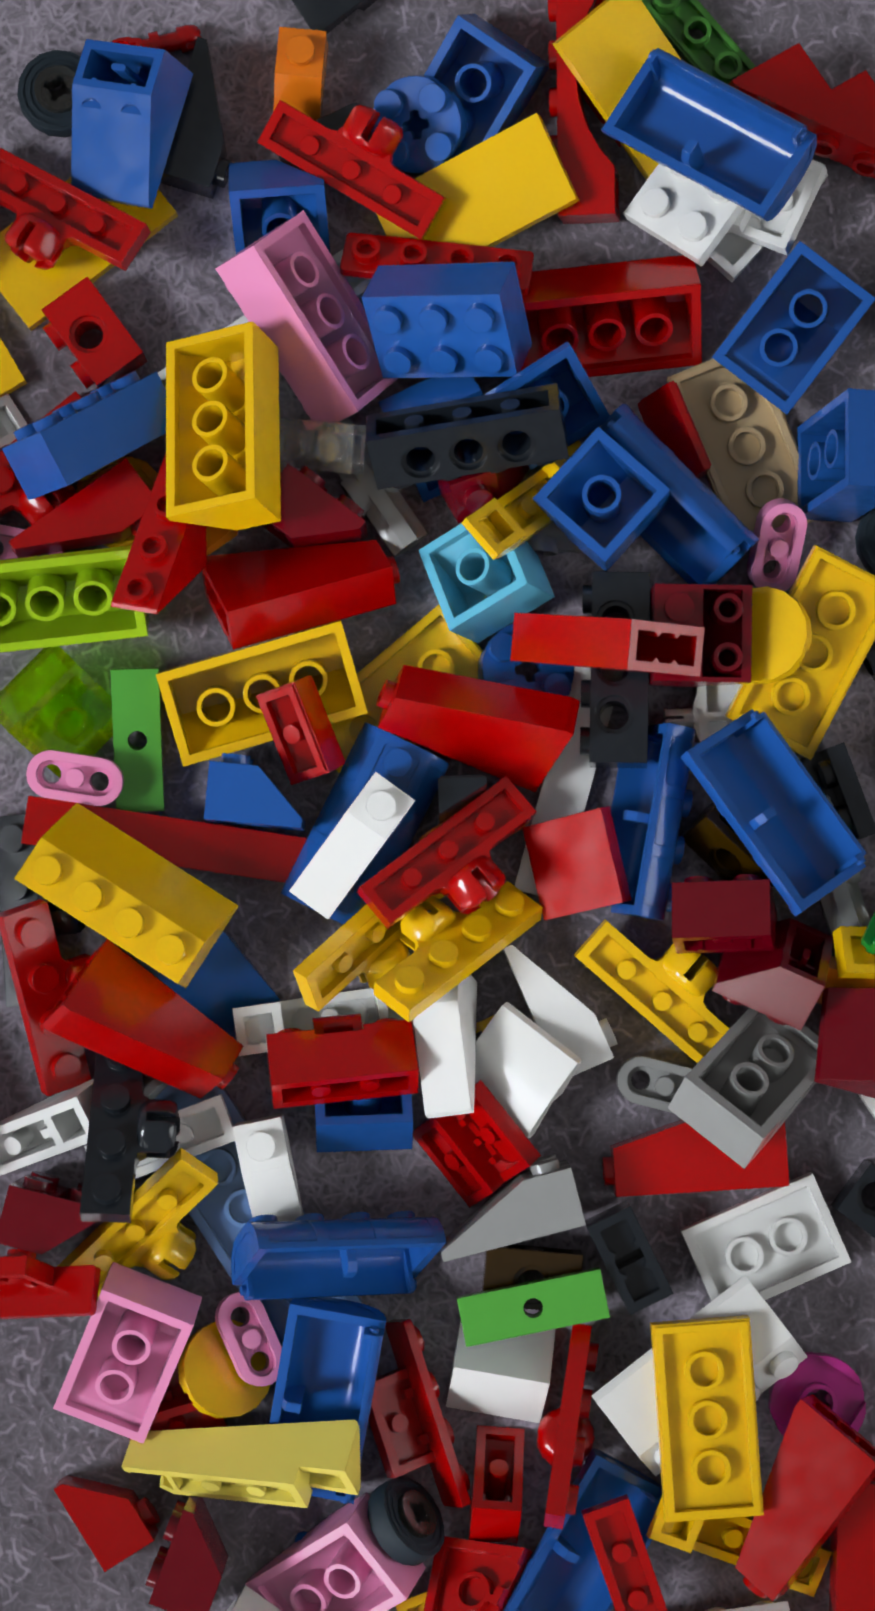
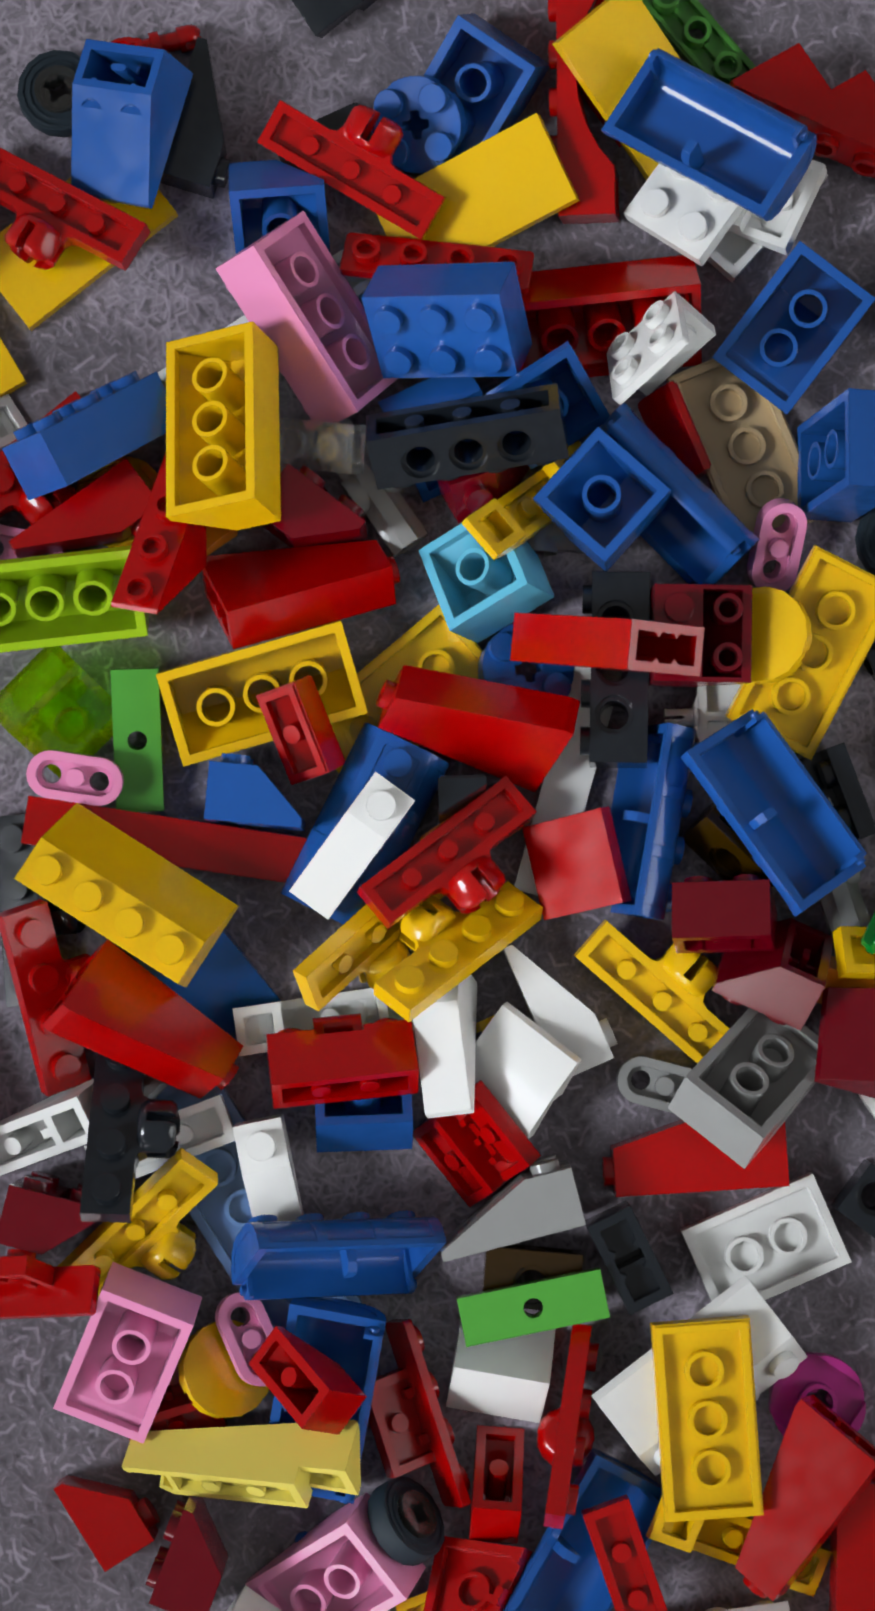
red brick [41,277,148,388] -> none
orange slope [273,27,328,120] -> none
none -> red slope [249,1326,367,1435]
none -> white bracket [607,291,716,405]

